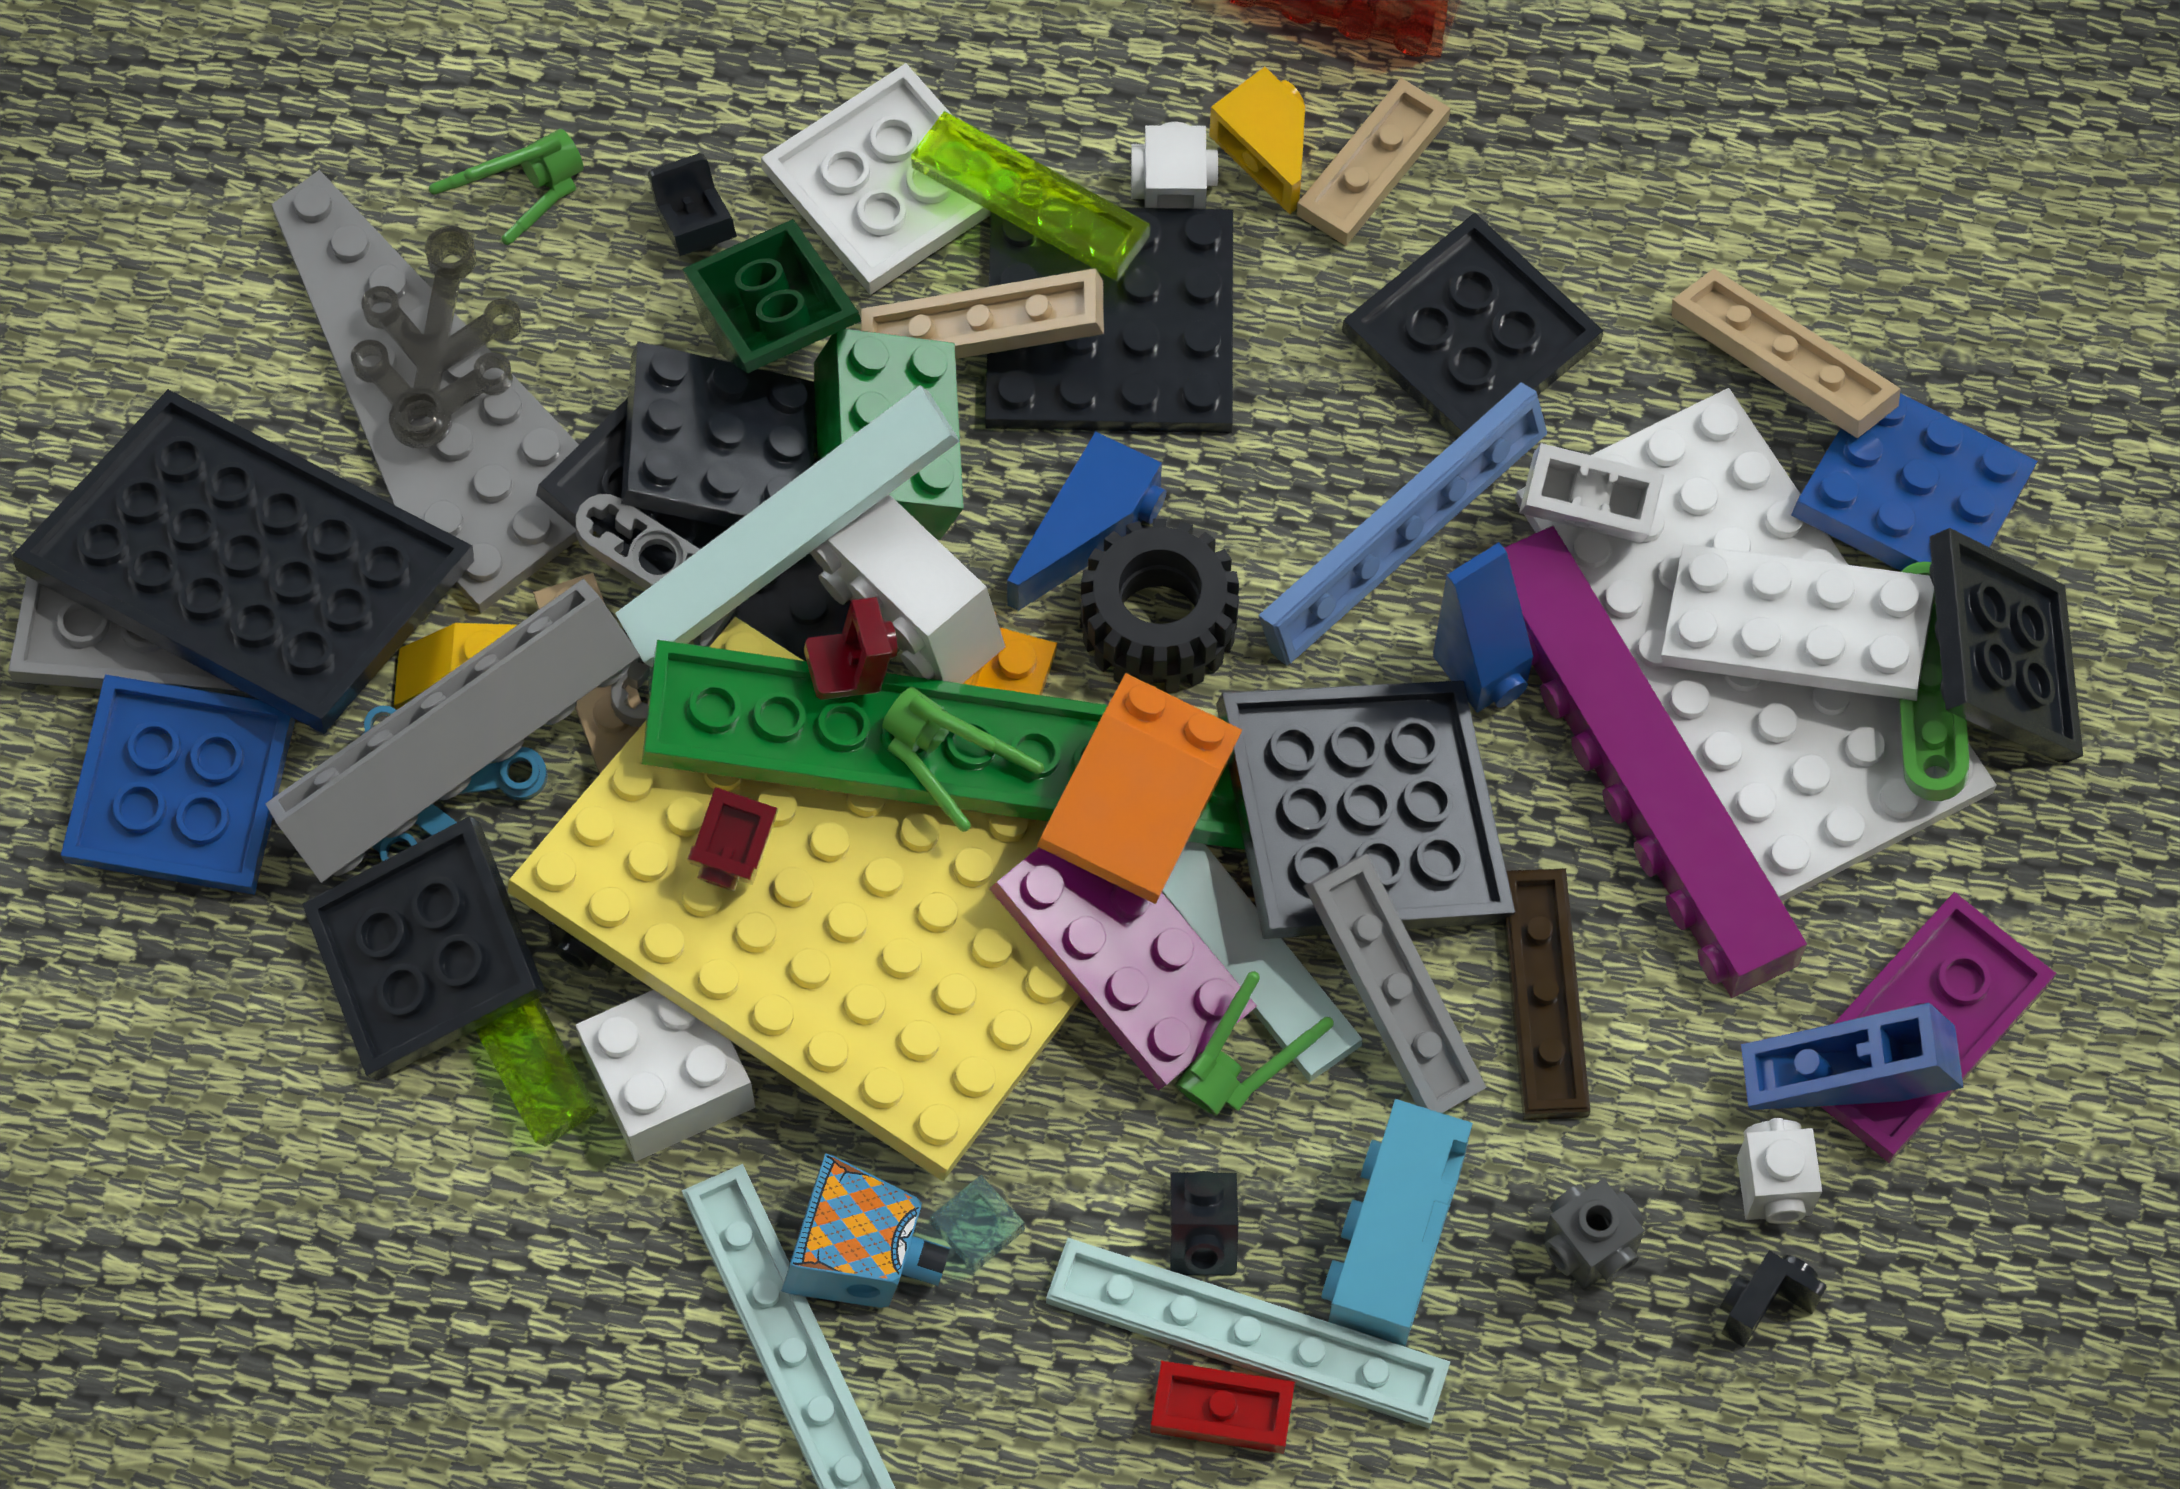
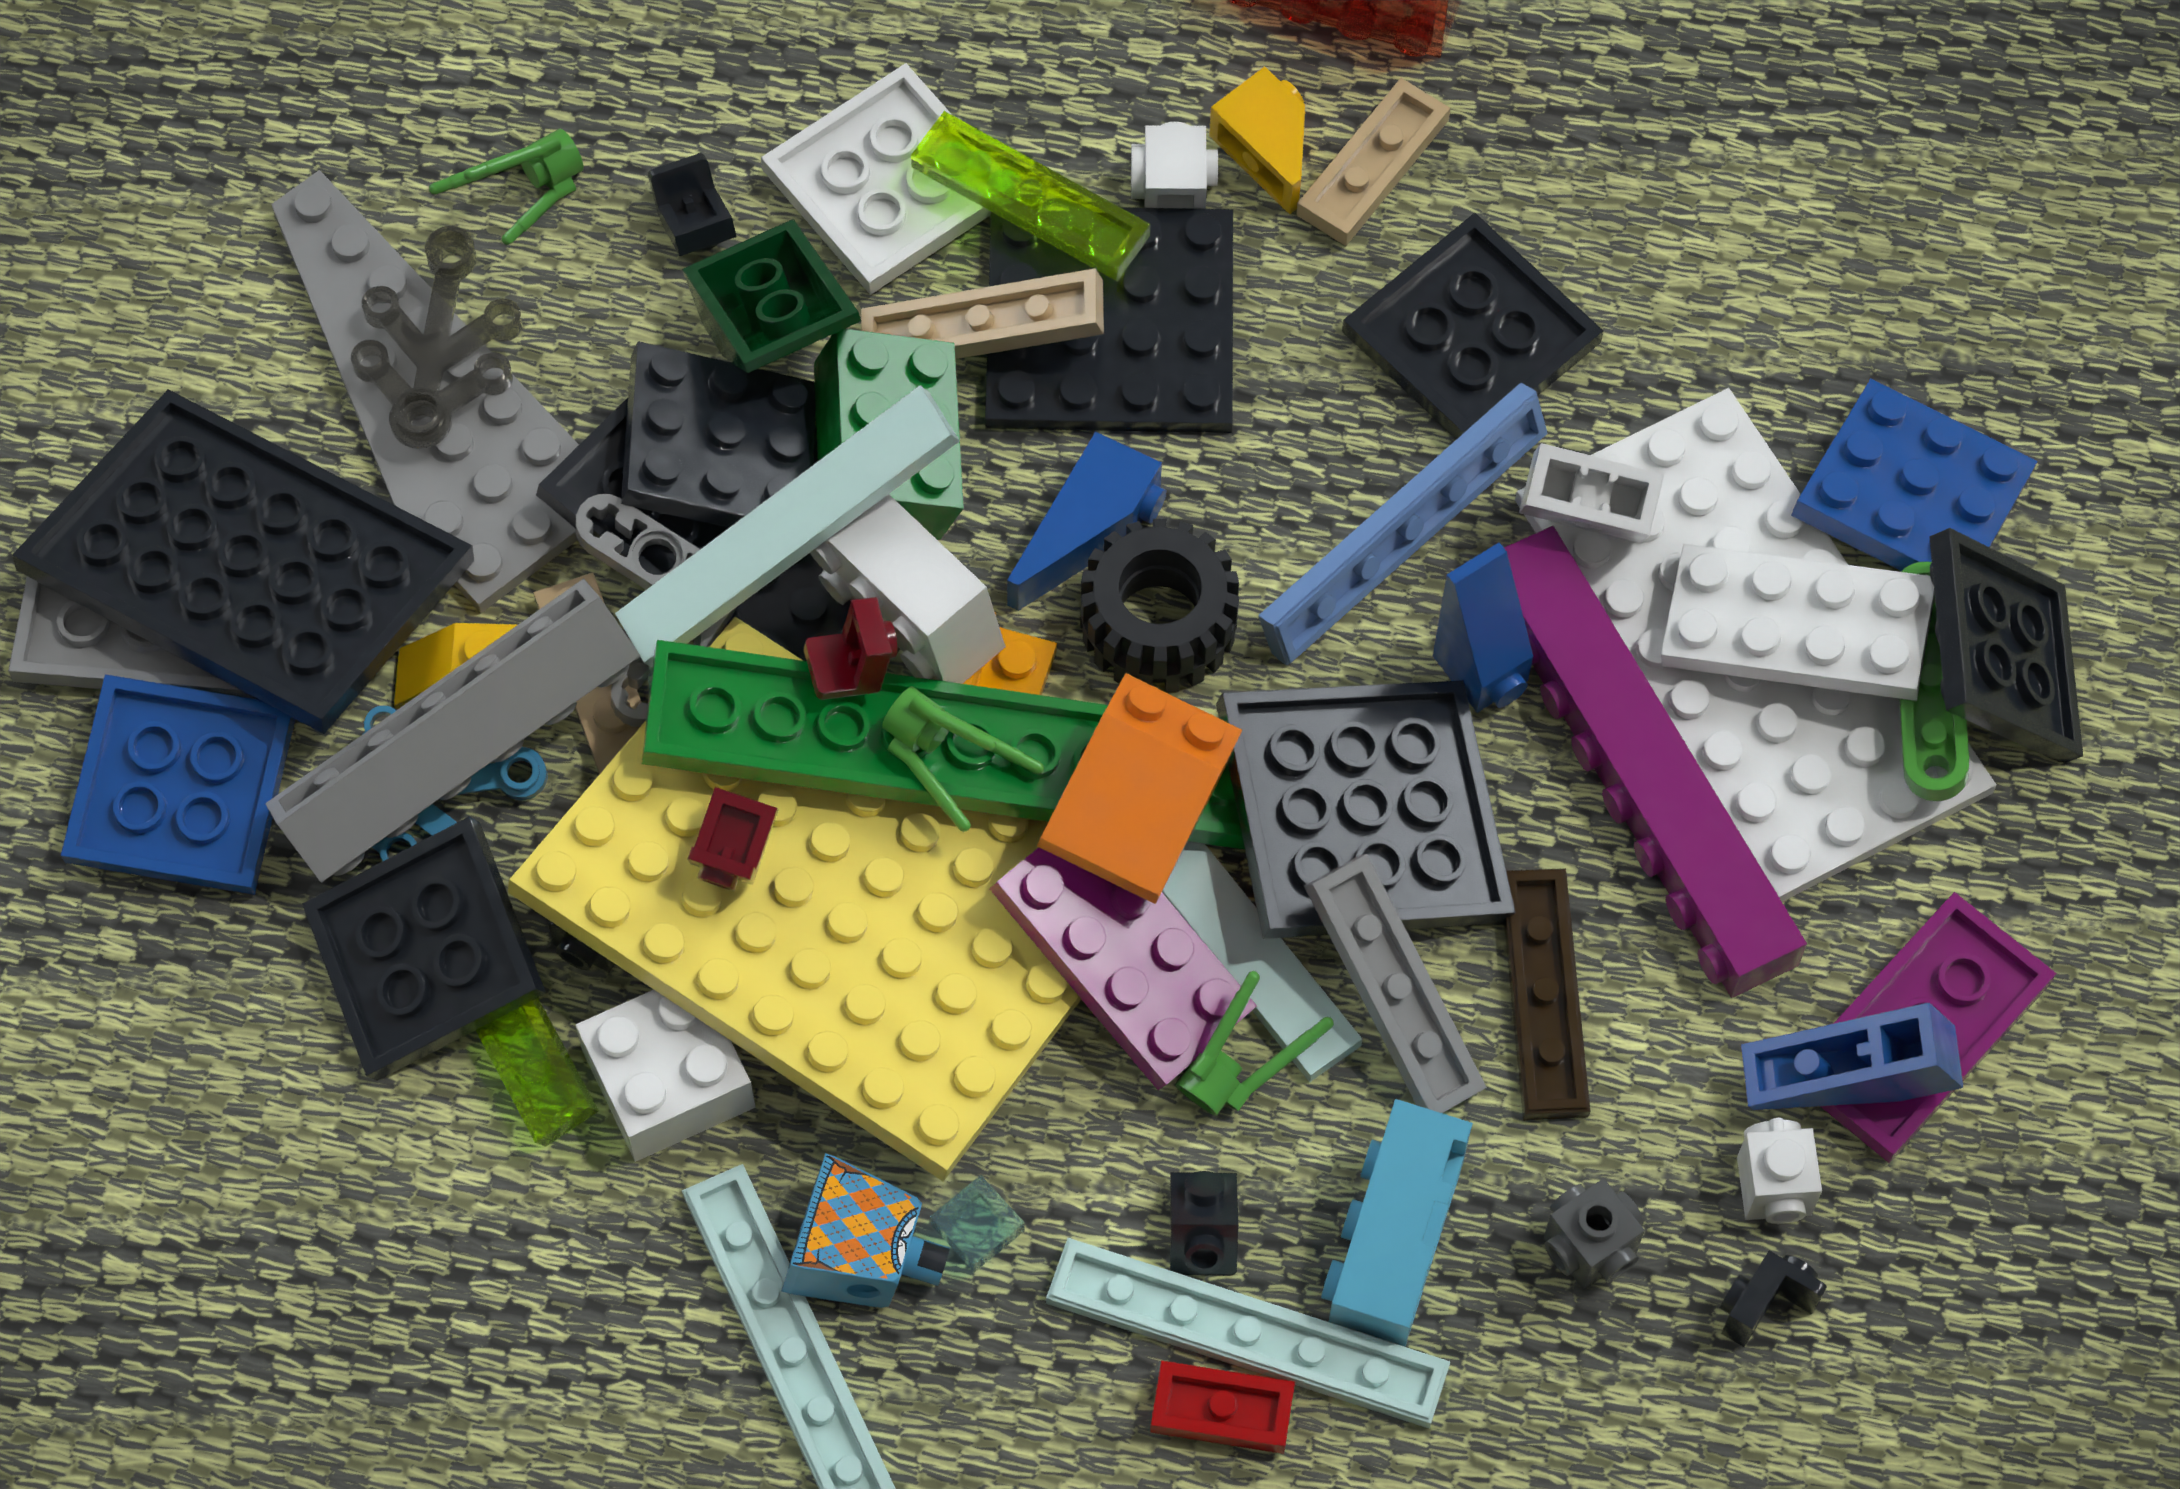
tan plate [1672,268,1900,439] -> none

